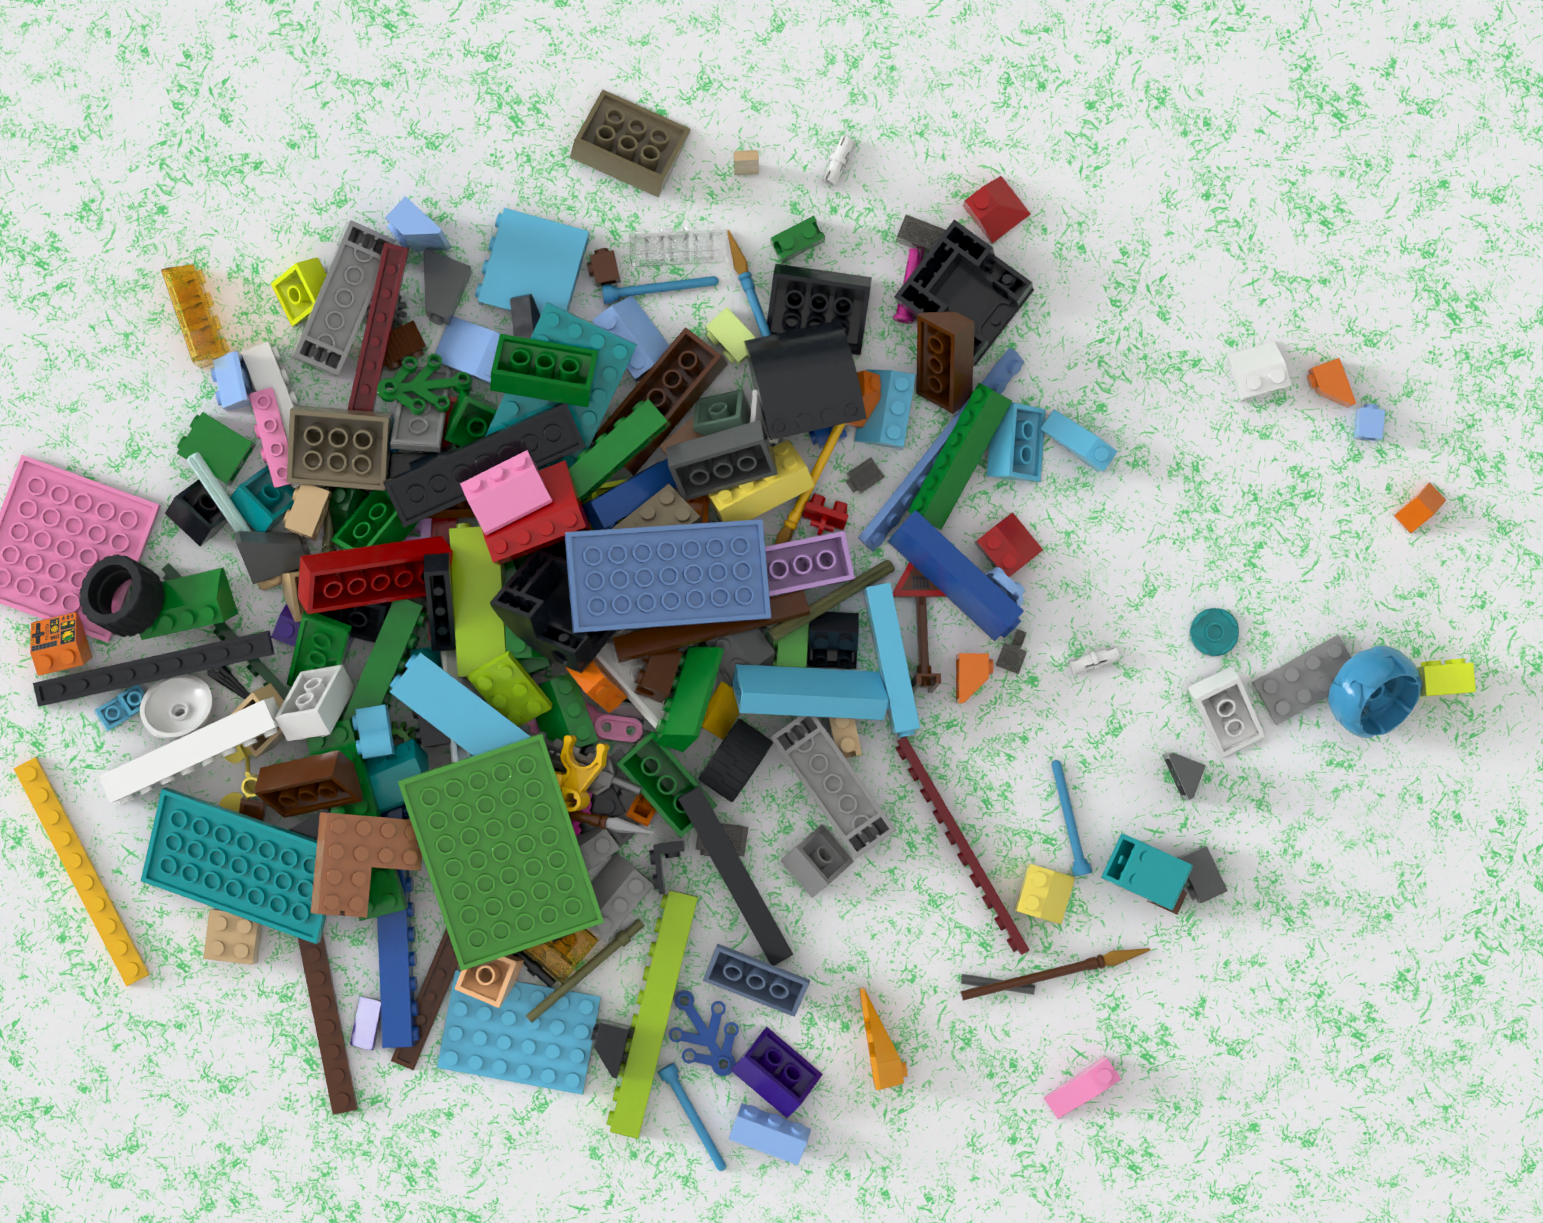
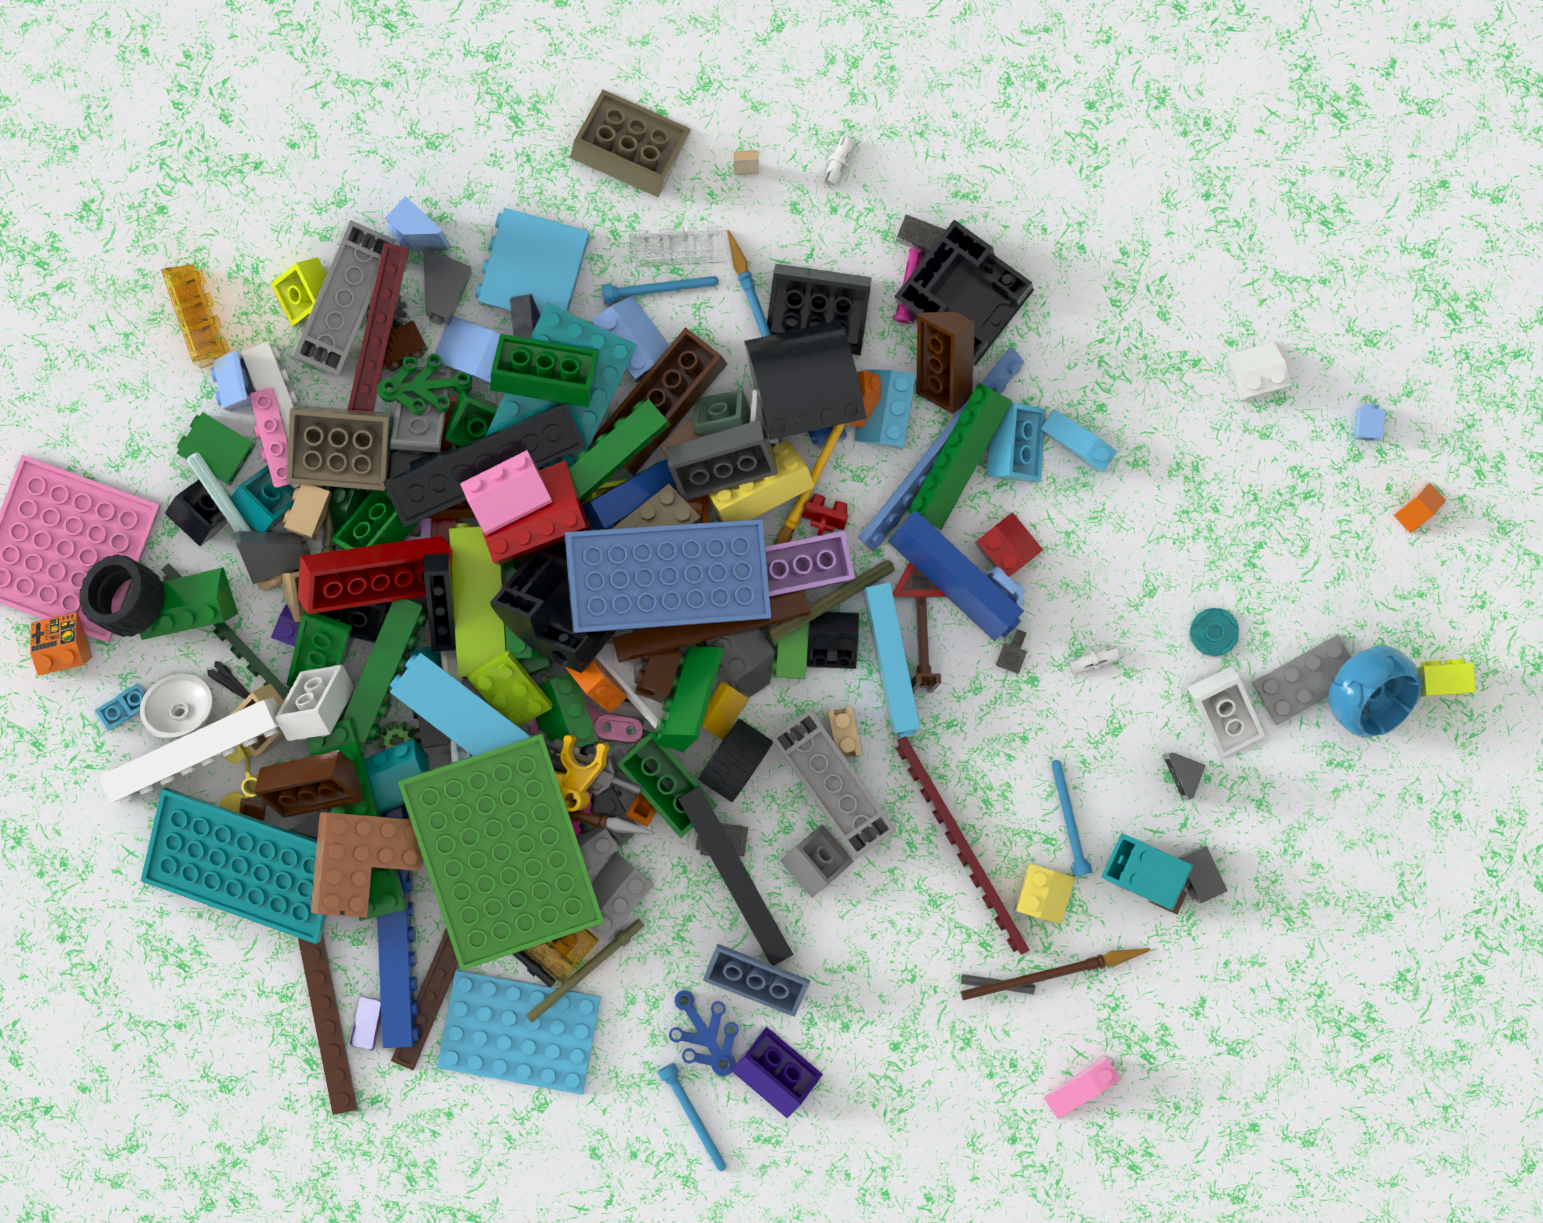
yellow plate [14,757,150,987] -> none
black plate [33,630,275,707] -> none
tan brick [203,908,262,965] -> none
medium azure brick [352,705,395,760] -> none
light nougat slope [454,954,524,1008] -> none
reddish brown brick [587,248,621,287] -> none
black slope [591,1019,631,1079] -> none
lime brick [606,890,698,1139] -> none
black bracket [649,840,685,895] -> none
yellowish green brick [705,307,755,365] -> none
light blue brick [729,1103,811,1165] -> none
medium azure brick [732,664,890,720] -> none
green brick [770,216,825,264] -> none
clear smoke brick [845,457,885,495] -> none
light orange wedge [859,987,908,1090] -> none
orange slope [956,653,994,704] -> none
red slope [963,176,1031,244] -> none
orange slope [1307,358,1356,408] -> none

